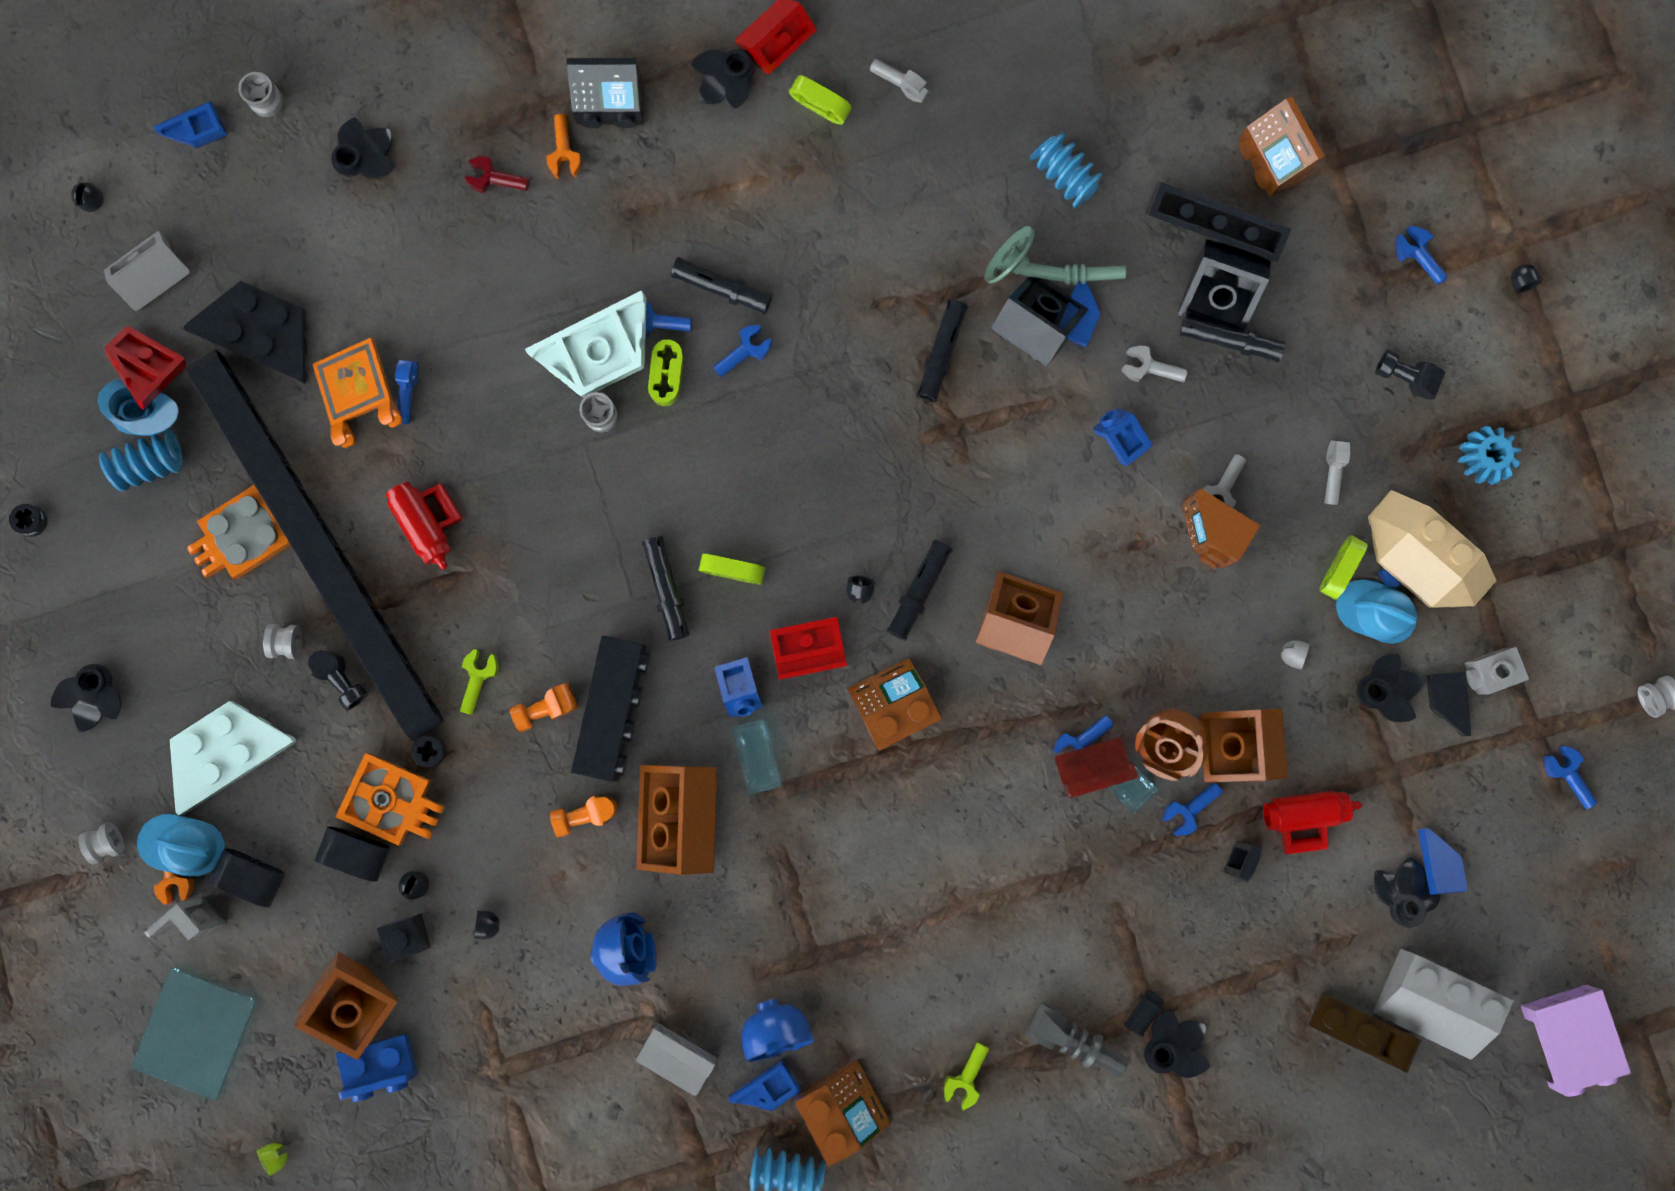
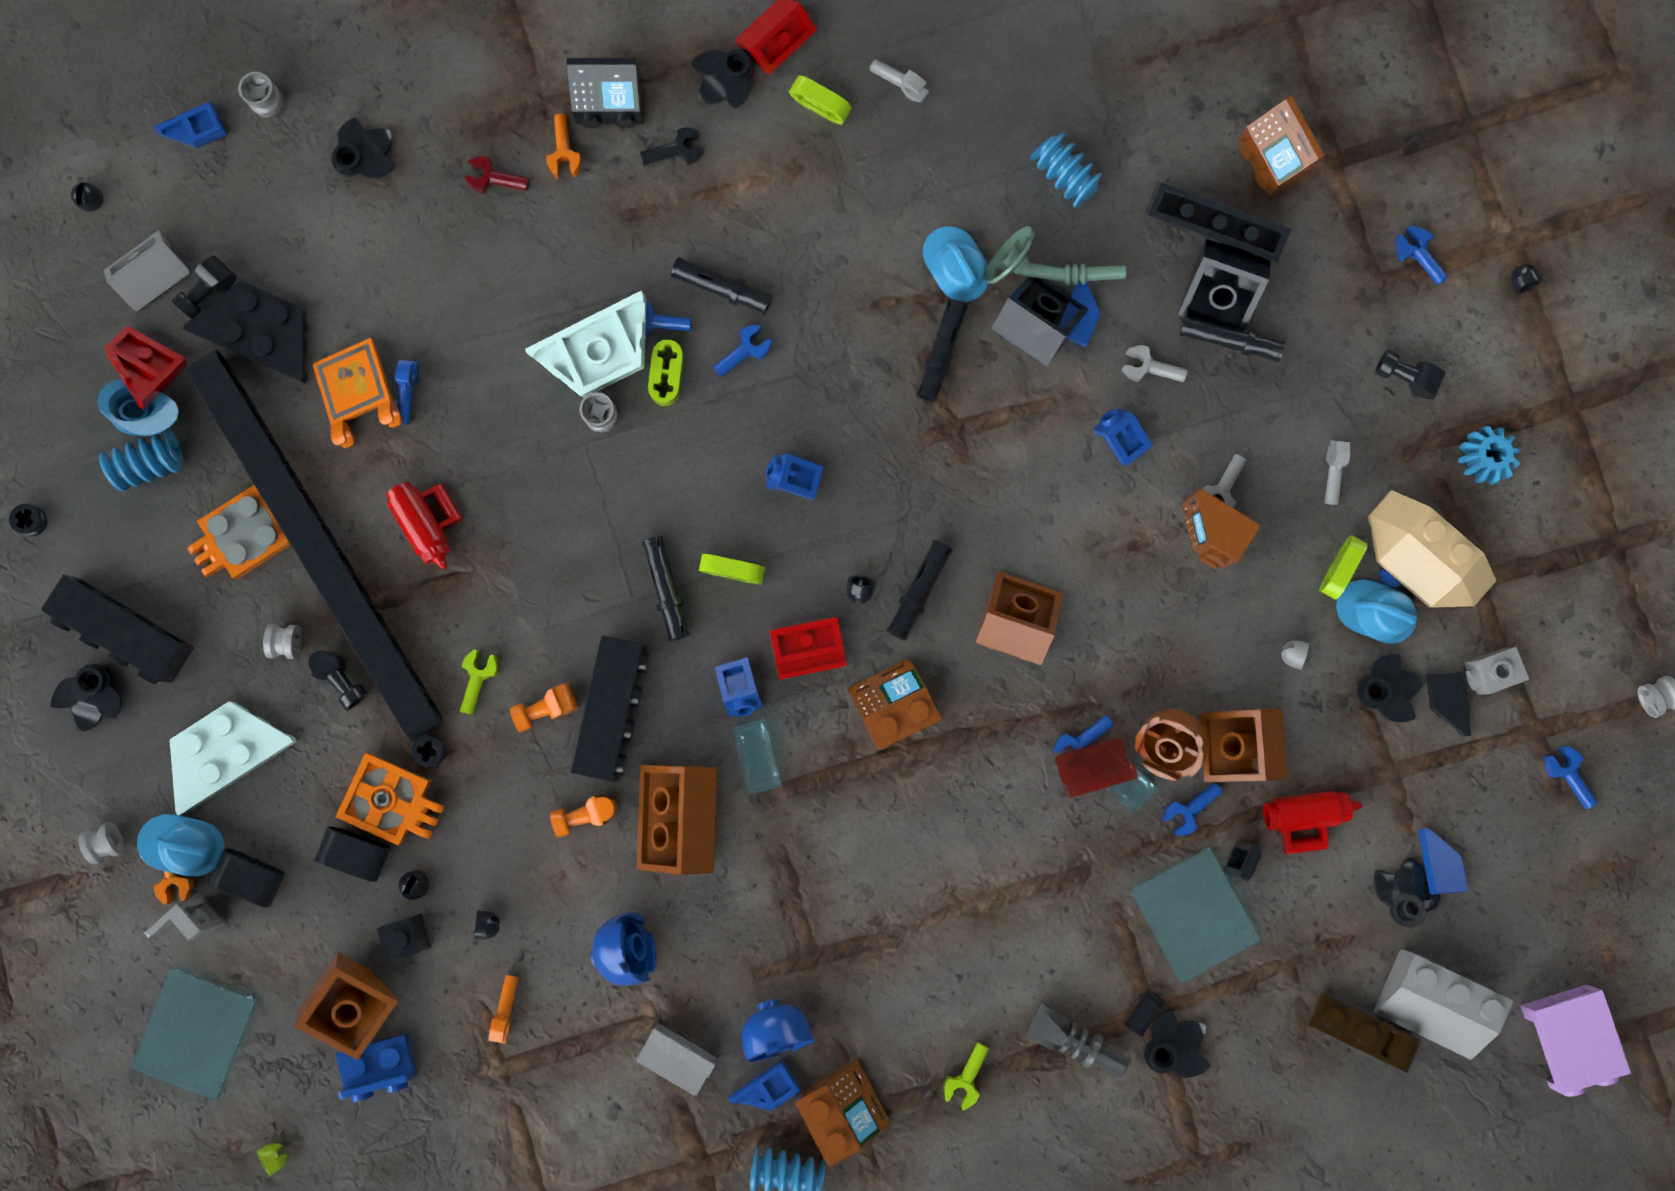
none -> black brick [41,574,194,684]
none -> black leg [171,256,237,319]
none -> orange bar [488,975,519,1044]
none -> black bar [640,127,704,165]
none -> blue bracket [765,454,824,500]
none -> dark azure piece [923,226,989,302]
none -> clear light blue piece [1130,847,1261,984]

